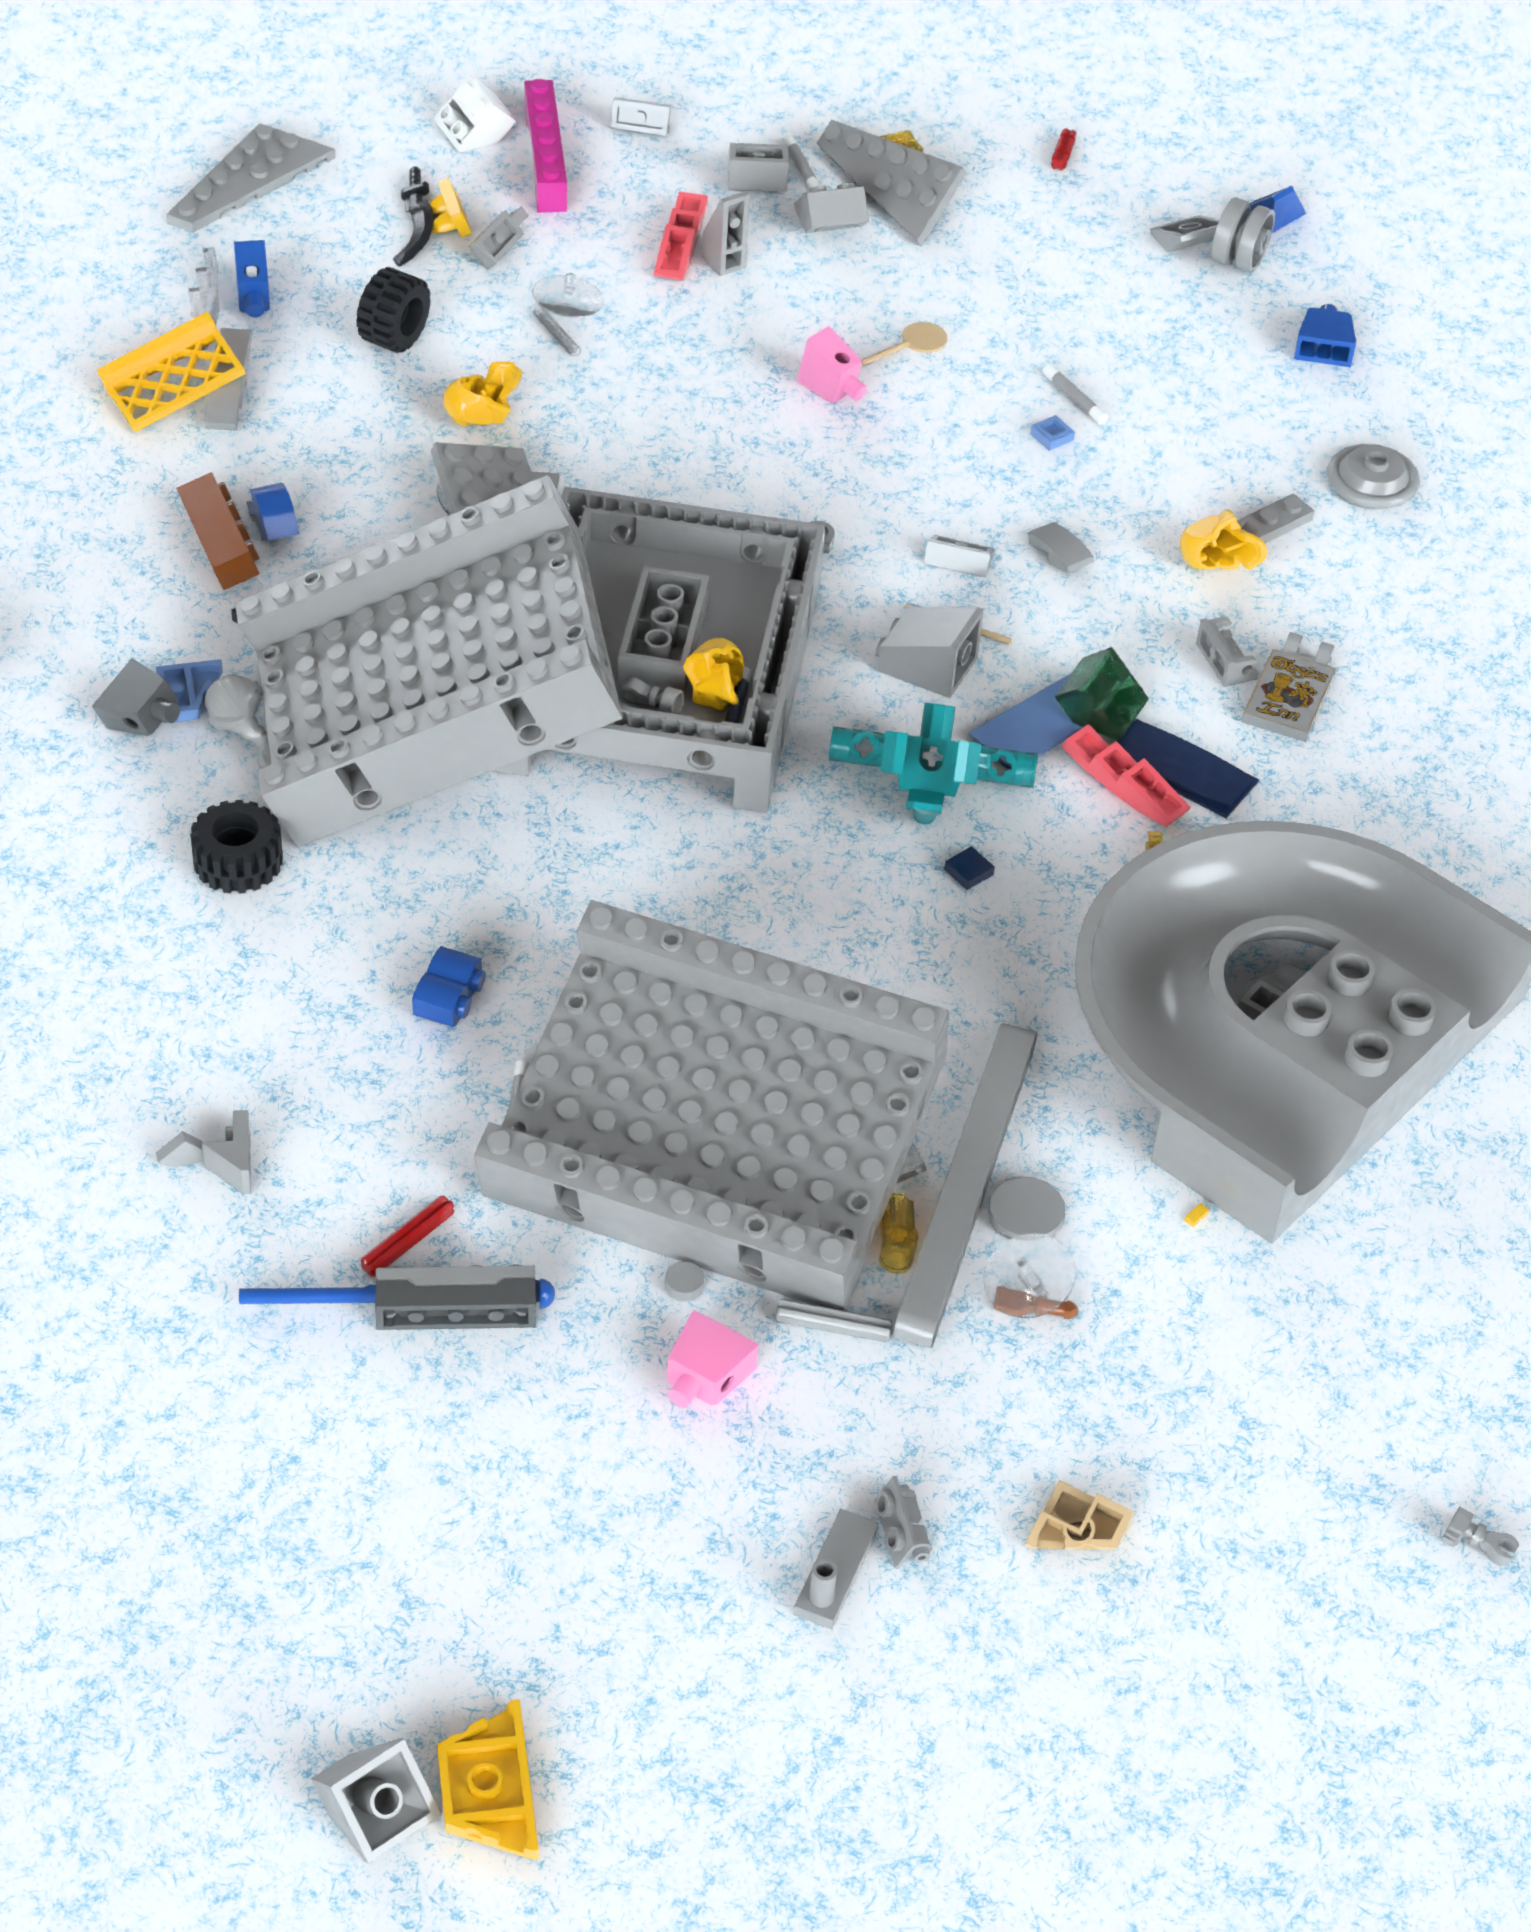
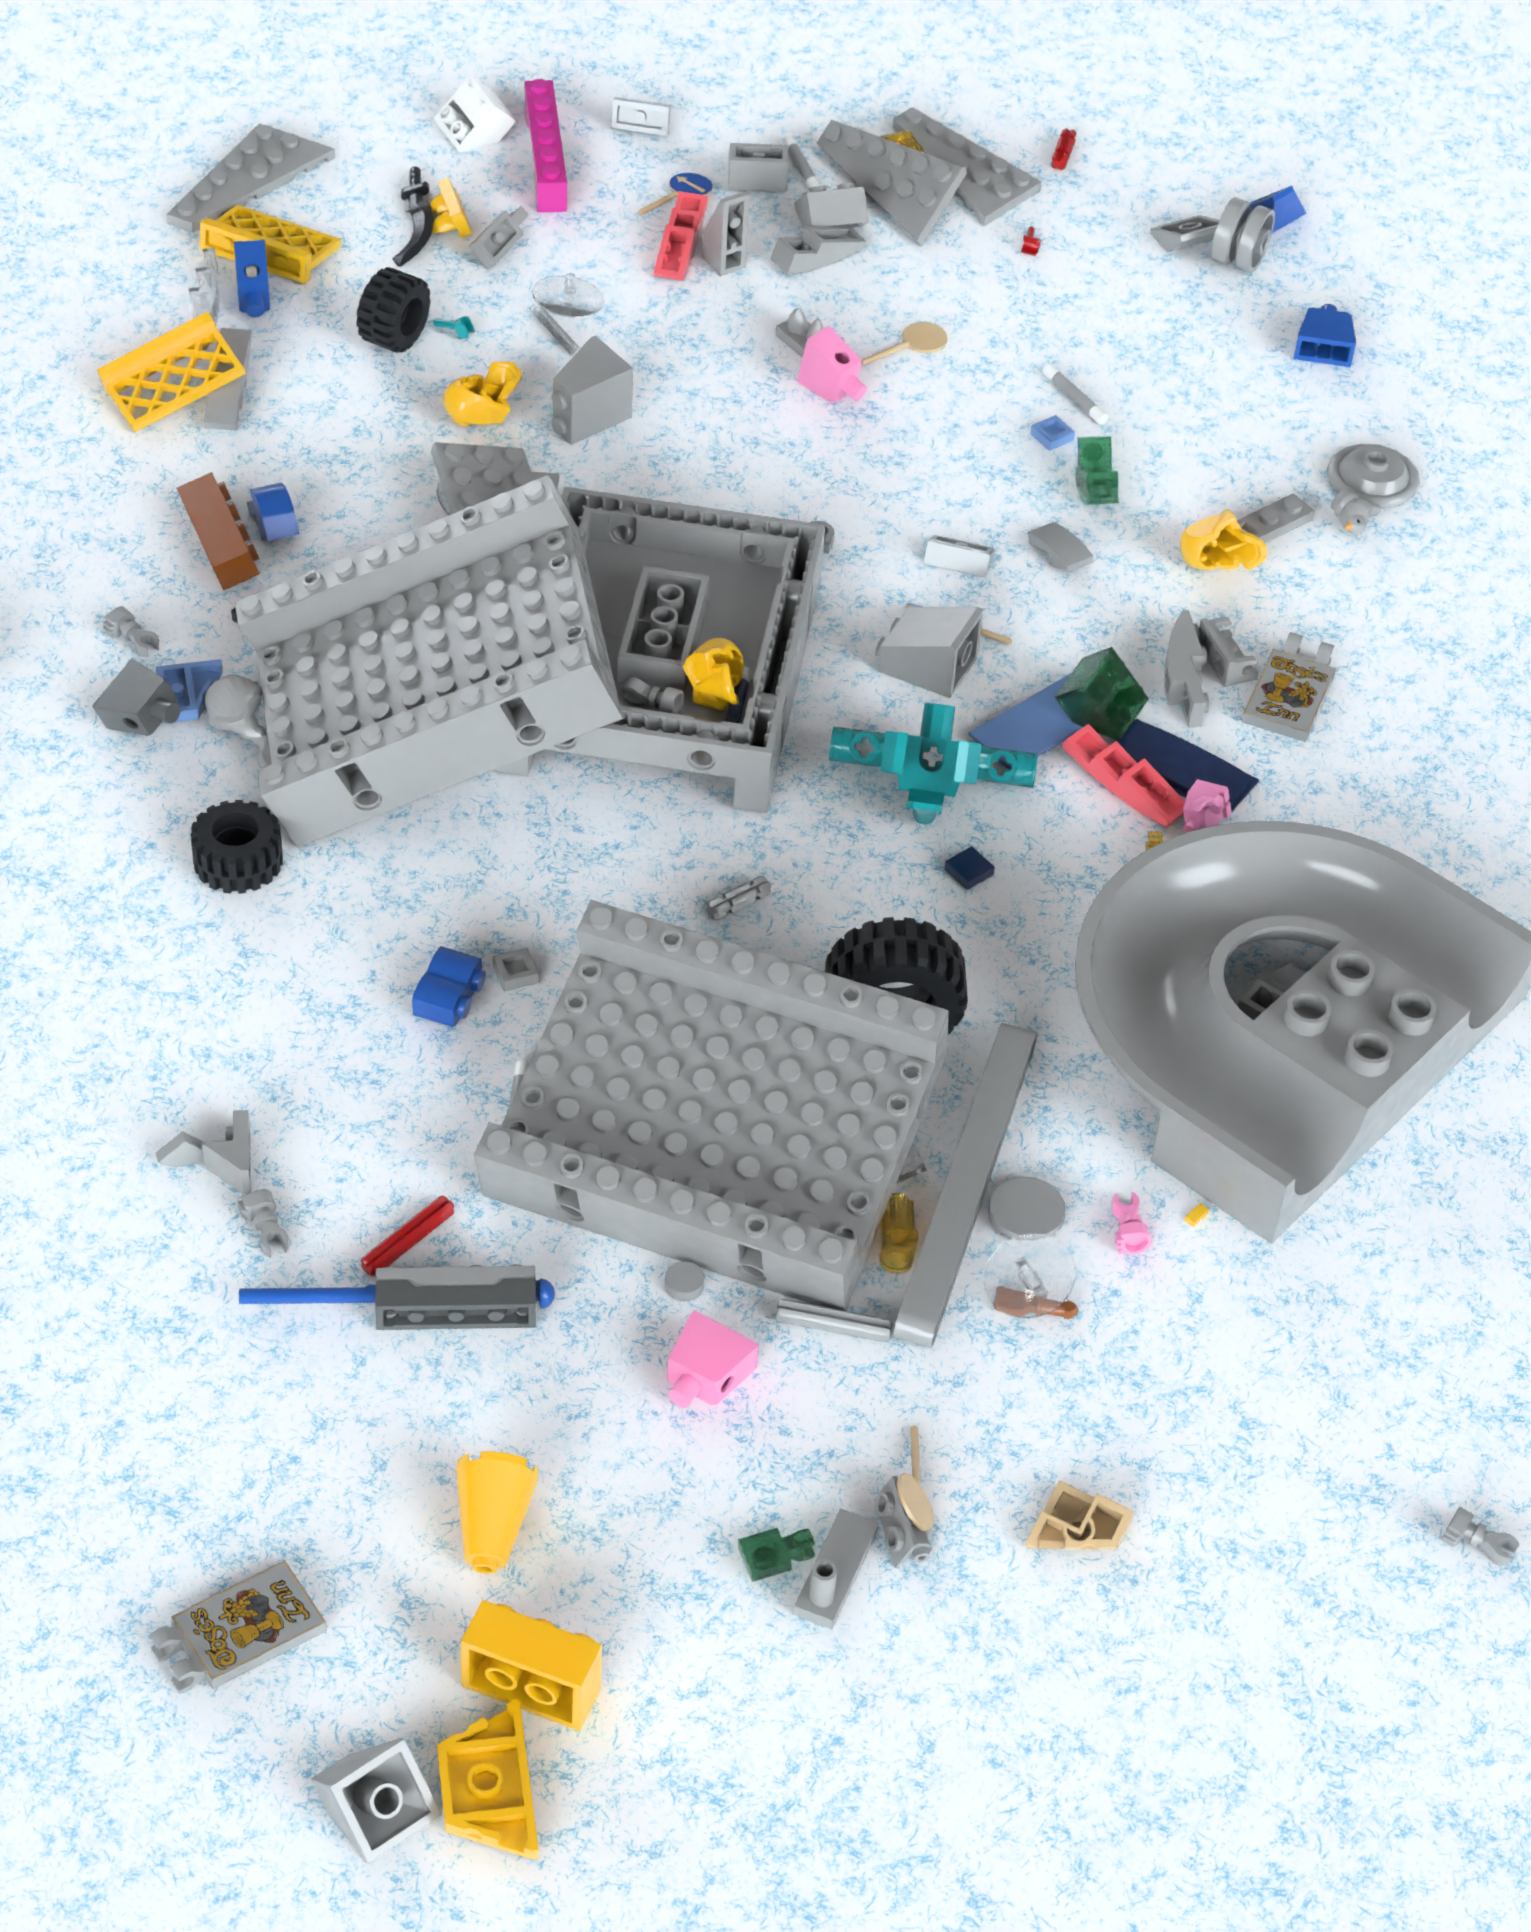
none -> light grey piece [103,606,159,657]
none -> light grey tile [150,1560,327,1694]
none -> yellow fence [200,205,341,284]
none -> light grey piece [238,1189,288,1258]
none -> teal hand [433,316,475,339]
none -> yellow cone [456,1451,539,1574]
none -> yellow brick [461,1600,602,1731]
none -> light grey tile [493,948,539,991]
none -> light grey slope [551,335,633,445]
none -> blue piece [638,173,713,215]
none -> light grey axle [707,876,771,920]
none -> clear green plate [738,1527,815,1582]
none -> light grey slope [771,226,867,274]
none -> light grey tile [776,308,824,358]
none -> black tyre [825,917,968,1035]
none -> light grey wing [893,107,1042,226]
none -> tan piece [897,1425,934,1531]
none -> red hand [1021,227,1041,256]
none -> clear green brick [1075,435,1118,505]
none -> bright pink piece [1112,1192,1152,1254]
none -> light grey slope [1163,610,1209,728]
none -> bright pink piece [1183,779,1232,833]
none -> light grey animal [1331,489,1381,536]

